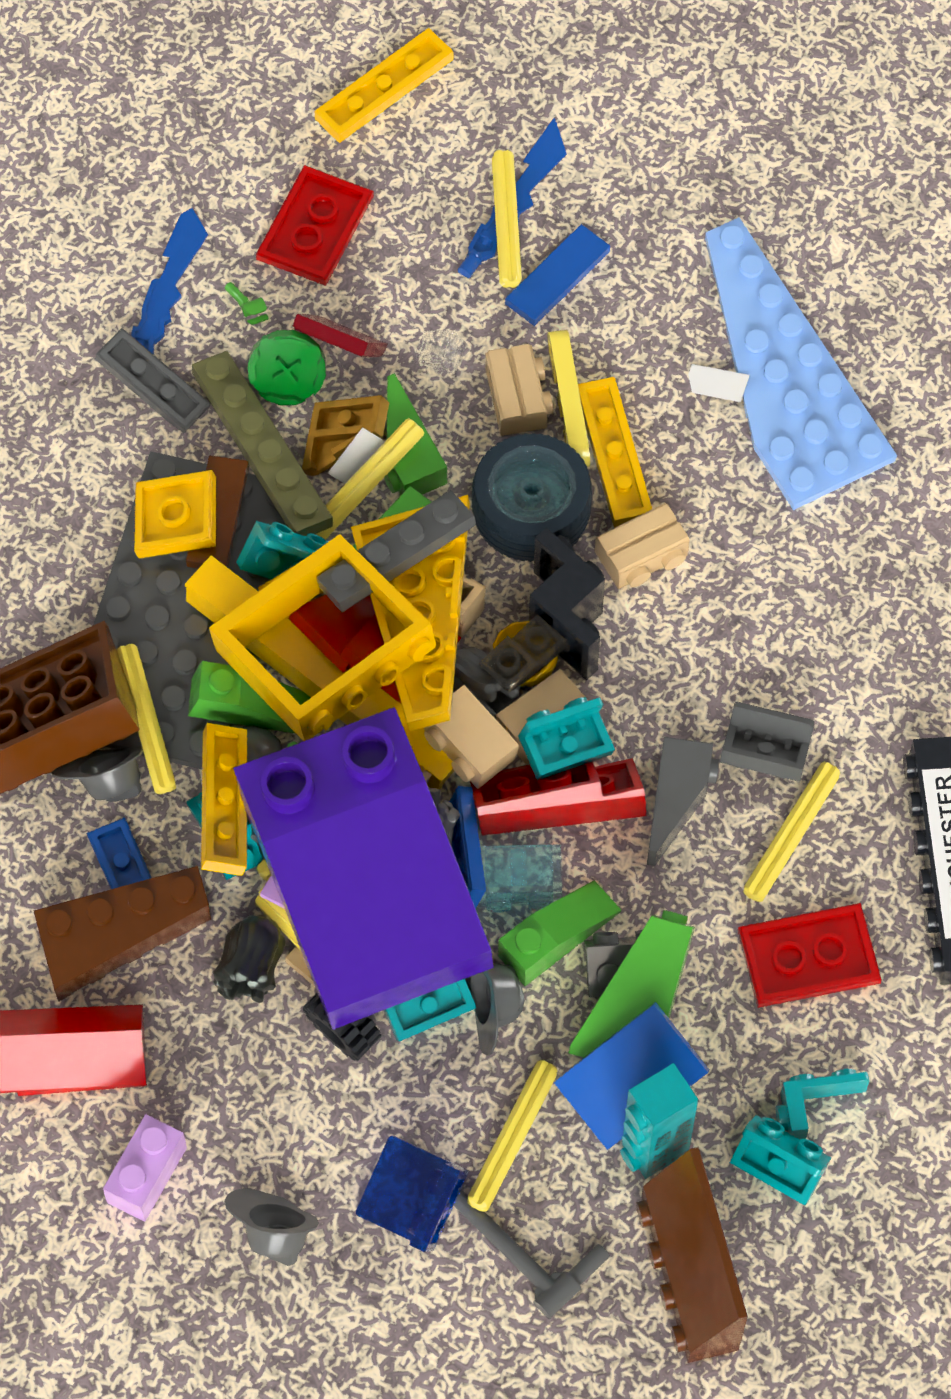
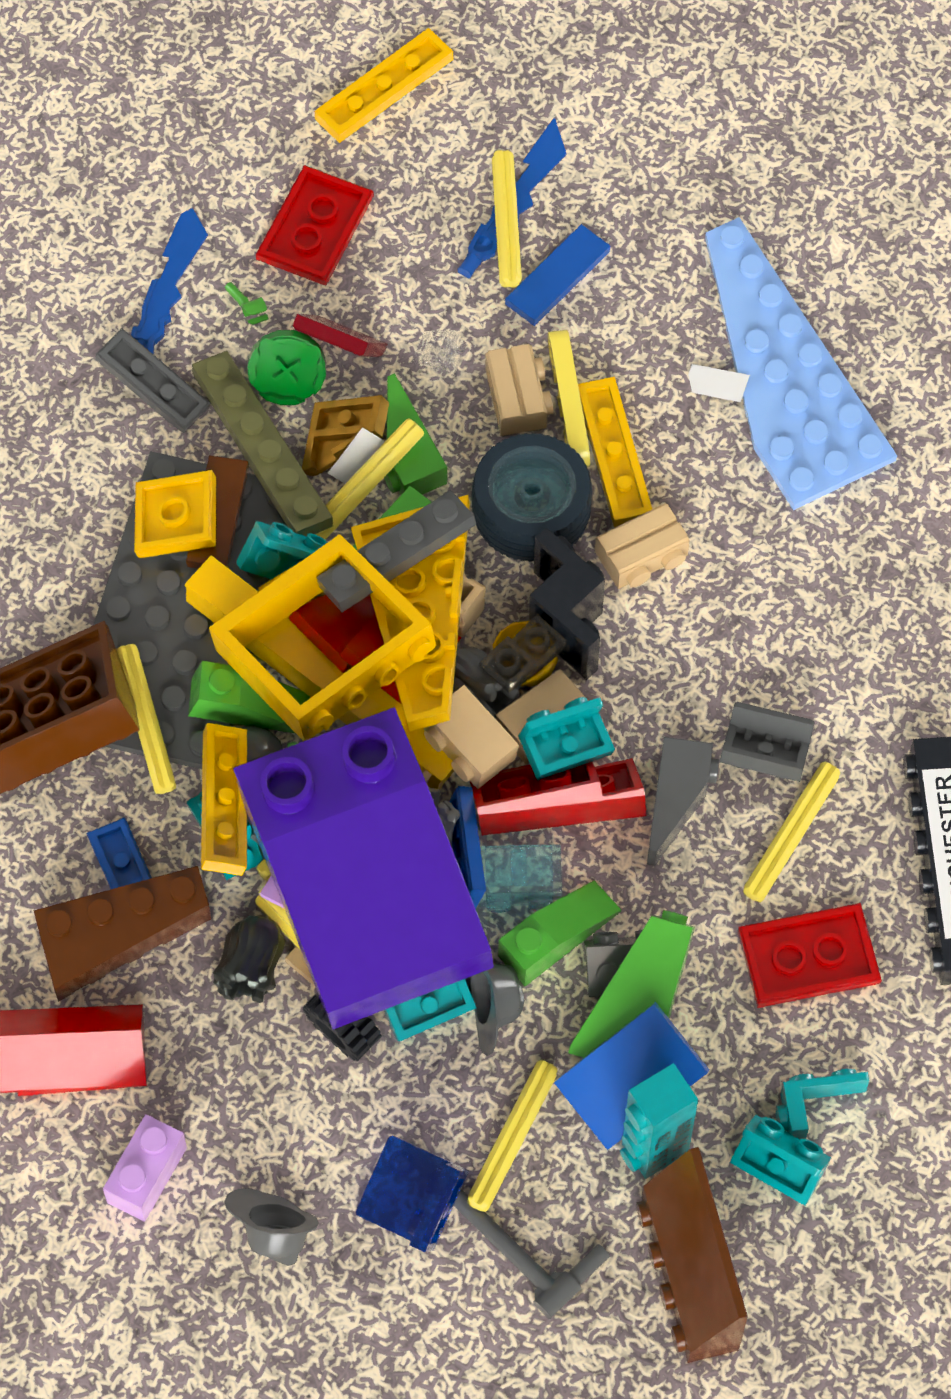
dark grey piece [51,746,143,802] -> none

